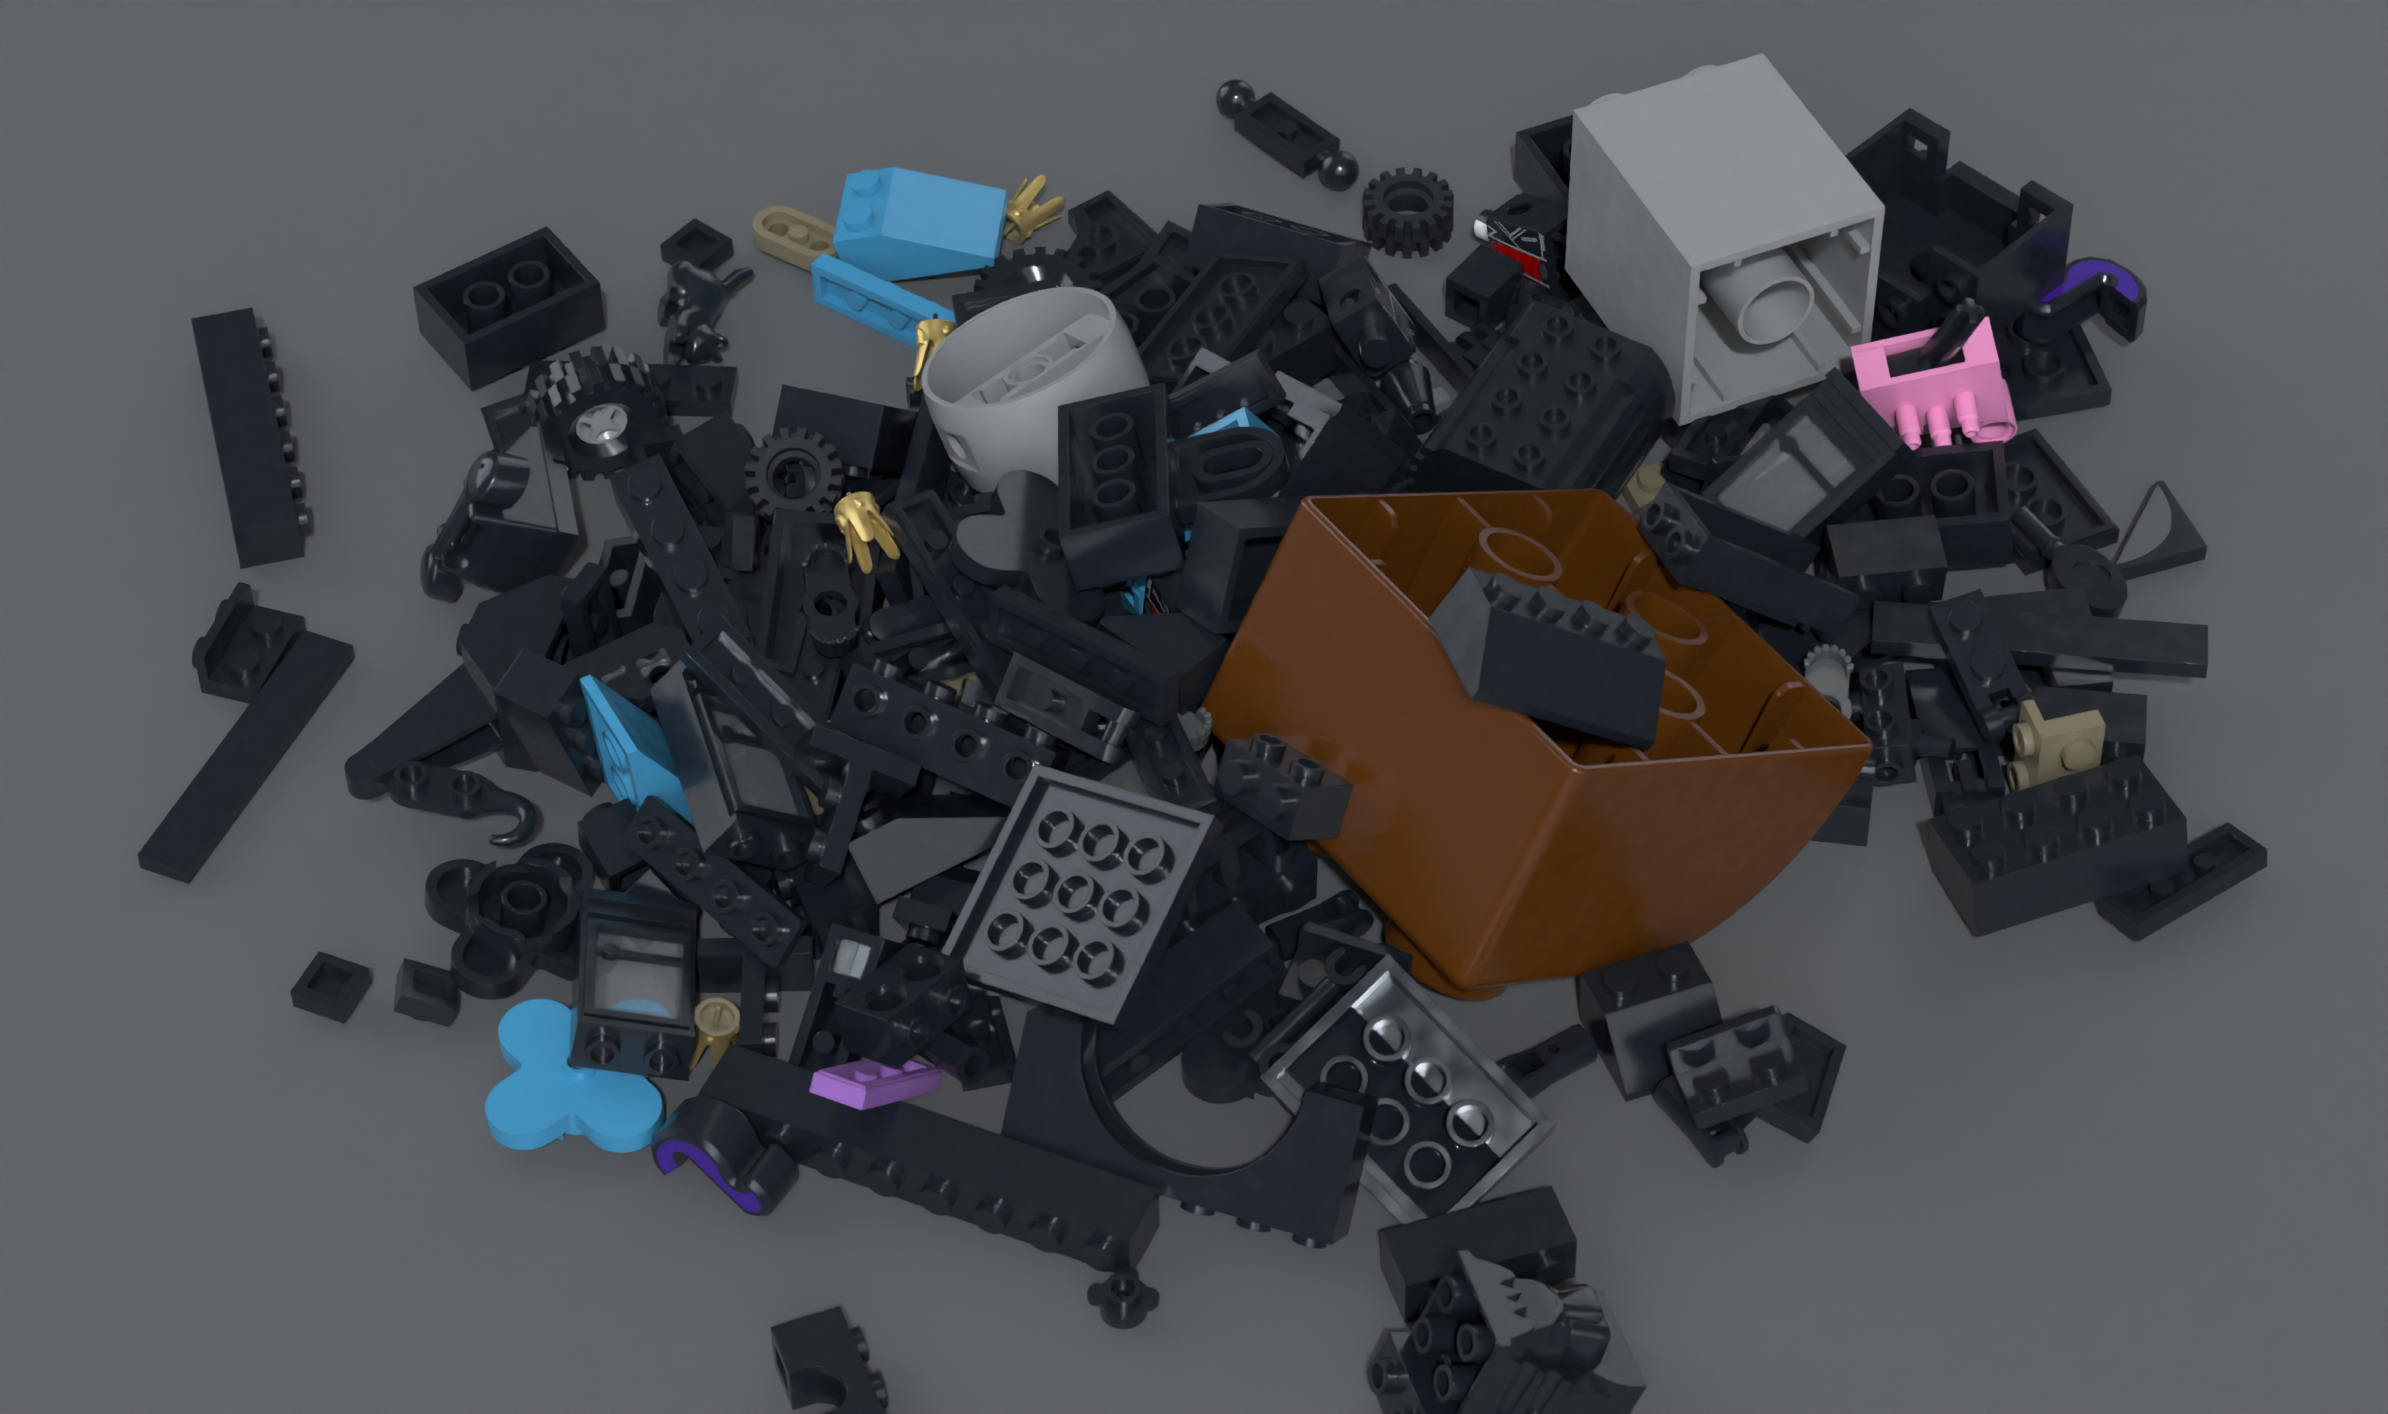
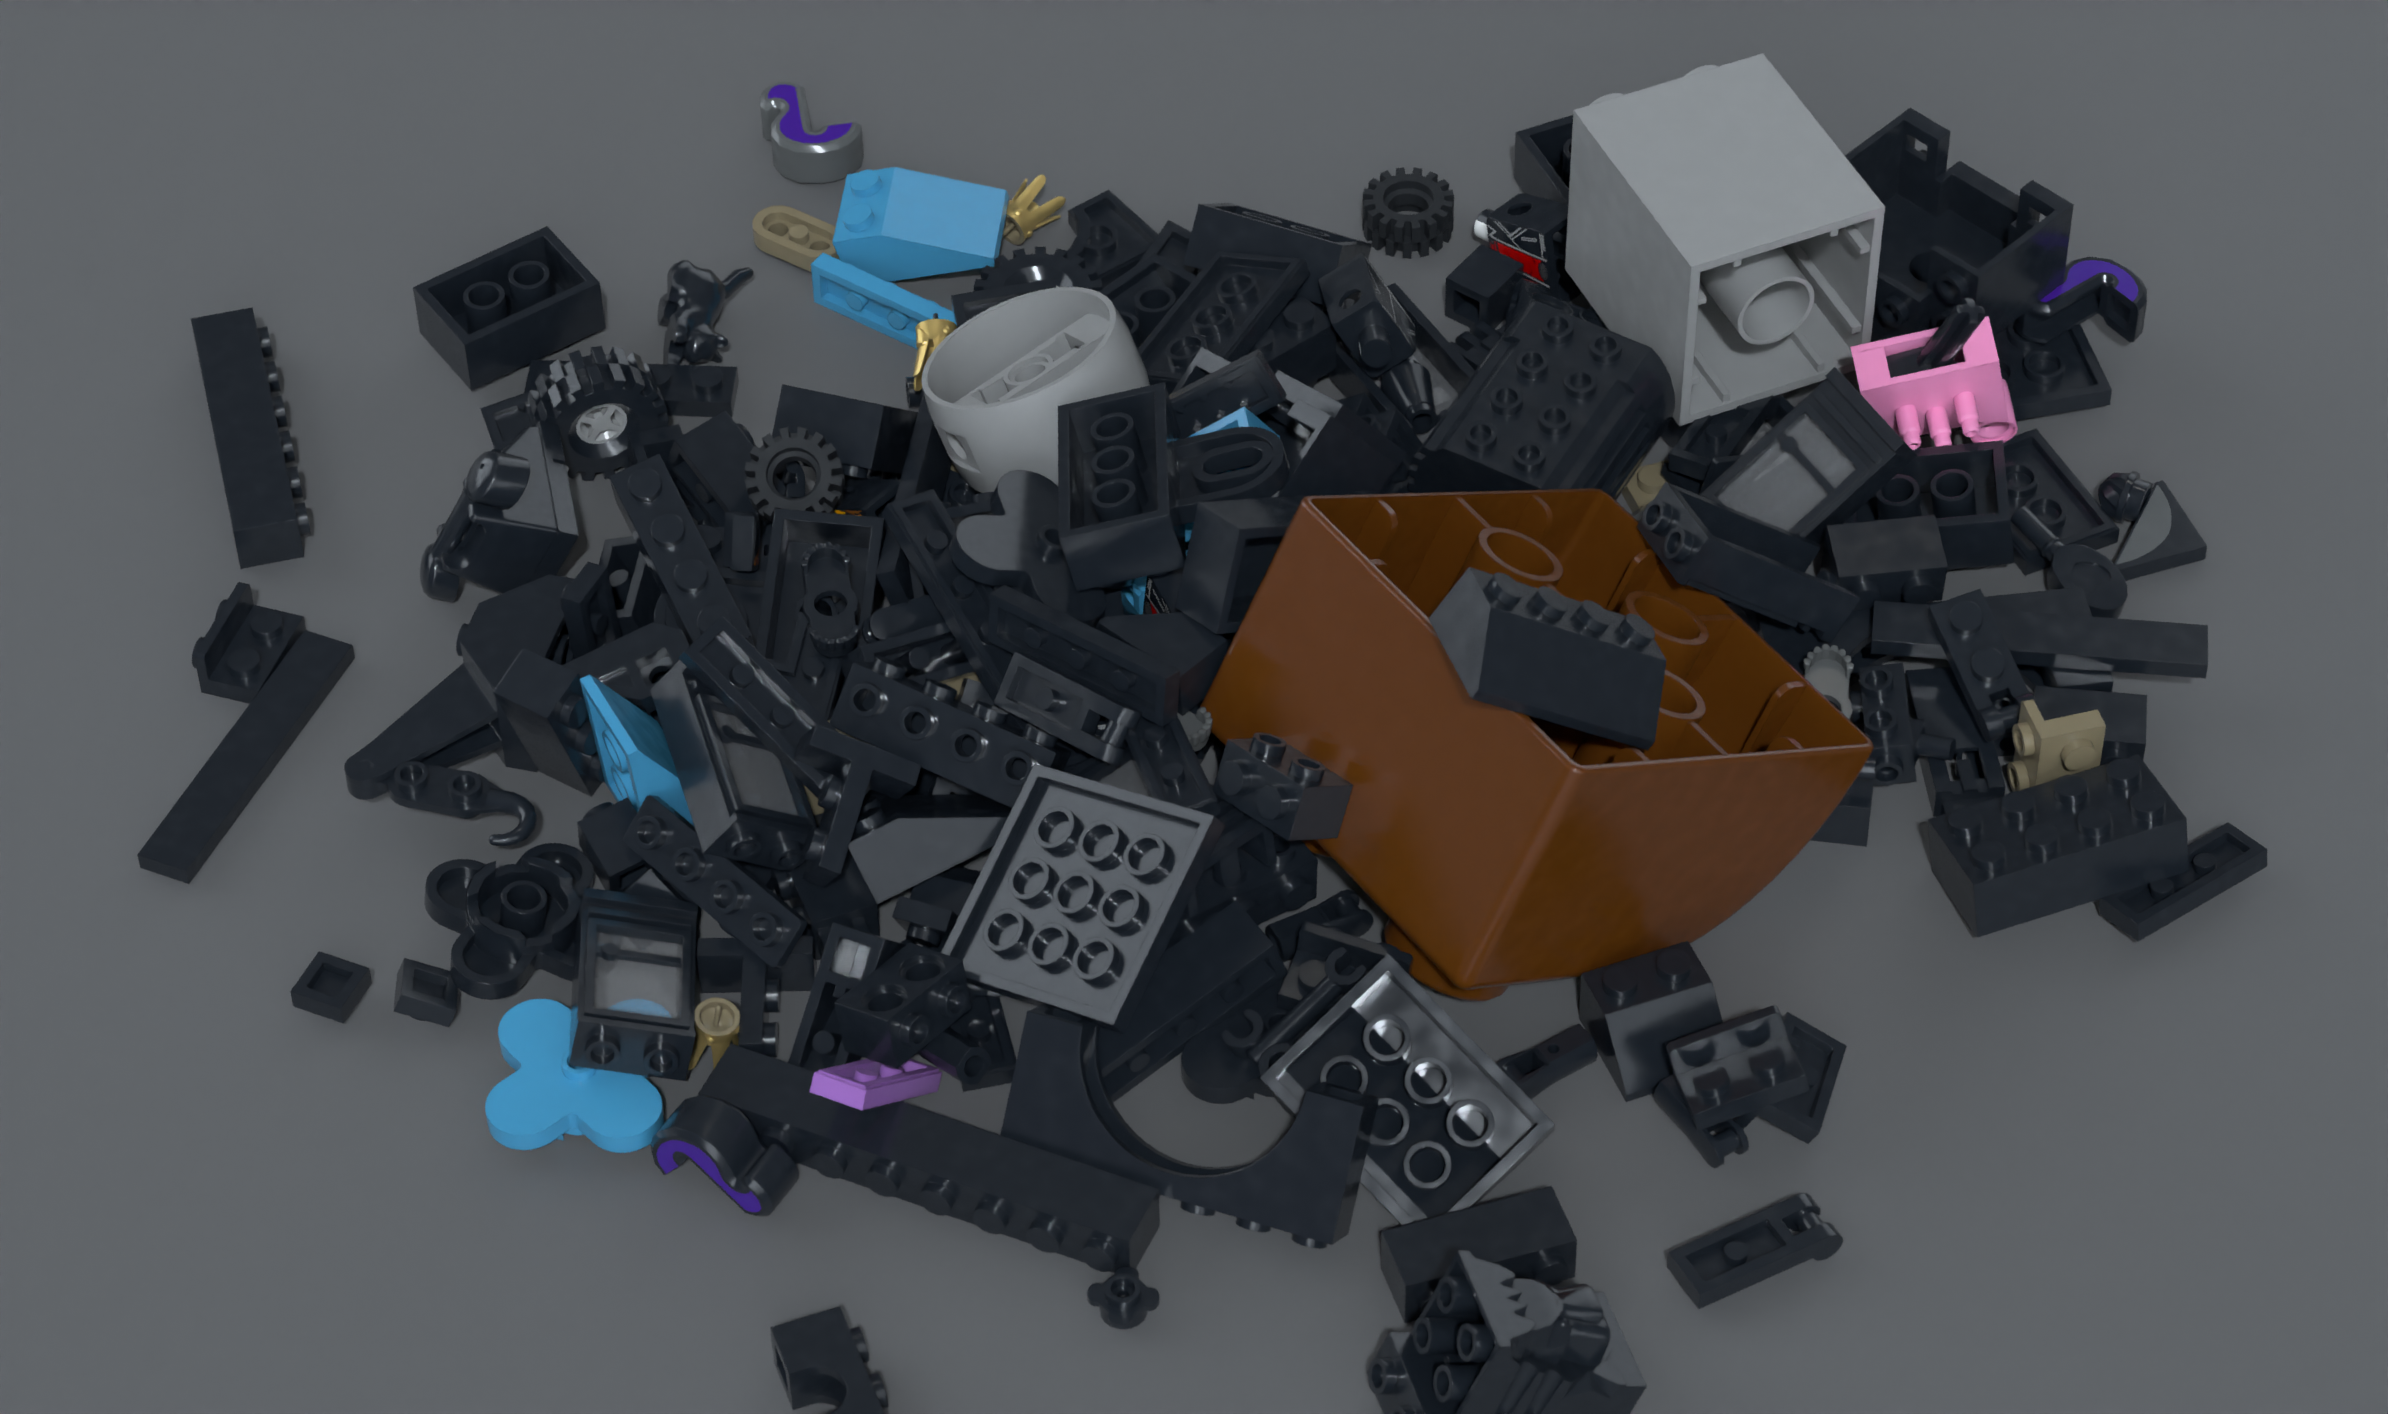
black plate [660,218,734,271] -> none
pearl gold piece [834,491,900,574] -> none
black plate [1216,79,1359,190] -> none
none -> dark grey animal [760,82,864,184]
none -> black plate [1667,1193,1843,1309]
none -> black plate [2098,471,2152,524]

